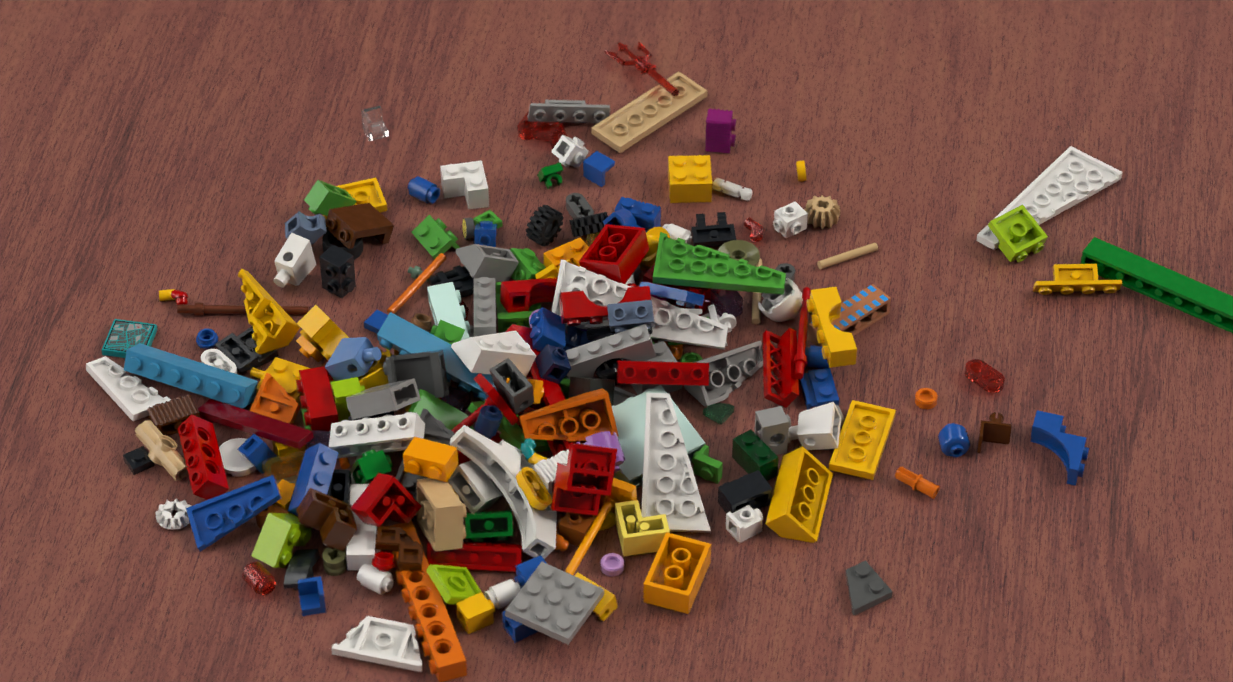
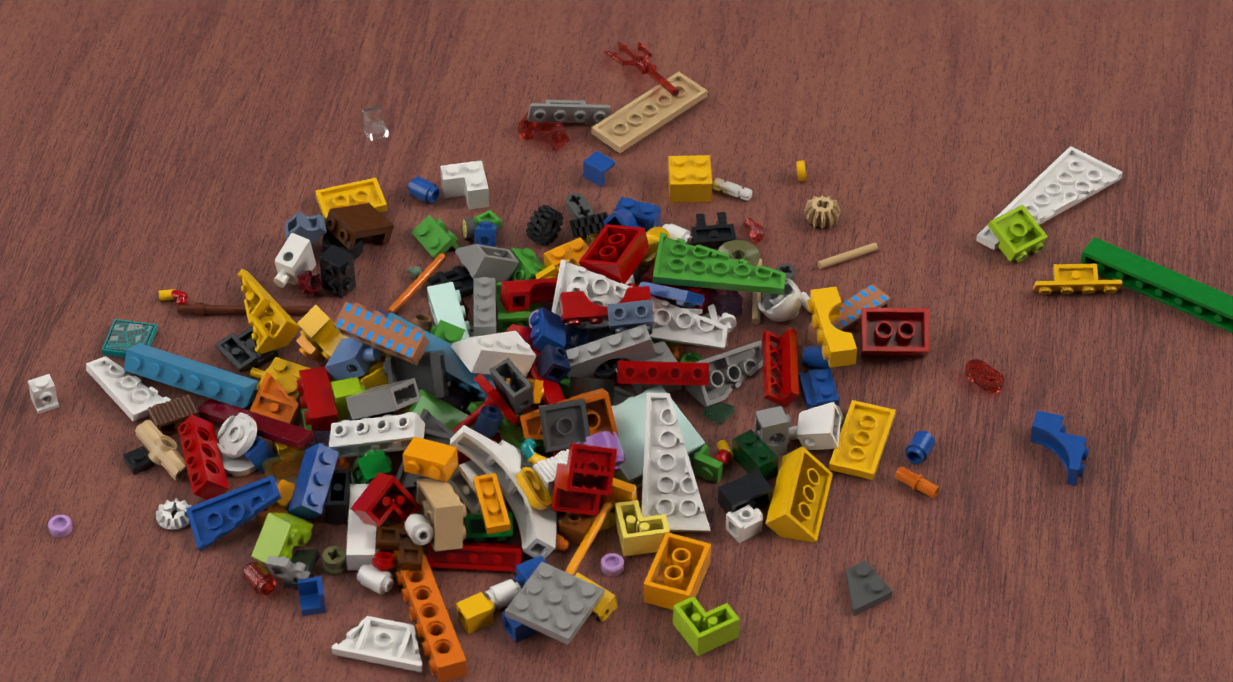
blue plate [196,328,218,349] -> none
white plate [201,349,237,374] -> none
reddish brown brick [296,488,357,551] -> none
bright green slope [304,180,356,216] -> none
lime tile [426,564,481,604] -> none
green tile [537,163,563,189] -> none
white brick [551,135,589,168] -> none
magenta brick [705,108,737,153] -> none
white brick [773,202,808,238] -> none
red bar [793,287,811,379] -> none
orange tile [915,388,938,410] -> none
blue head [938,423,970,457] -> none
reddish brown bracket [977,412,1012,453] -> none
none -> white brick [28,374,60,414]
none -> lavender tile [48,515,73,538]
none -> white tile [217,413,257,458]
none -> light grey plate [265,556,310,581]
none -> dark red gear [295,270,324,298]
none -> nougat brick [334,302,429,366]
none -> white brick [405,514,434,545]
none -> light orange plate [473,473,511,534]
none -> dark grey tile [538,398,590,452]
none -> lime brick [673,596,740,656]
none -> red arm [714,440,733,469]
none -> red brick [860,307,929,357]
none -> blue brick [906,431,935,464]

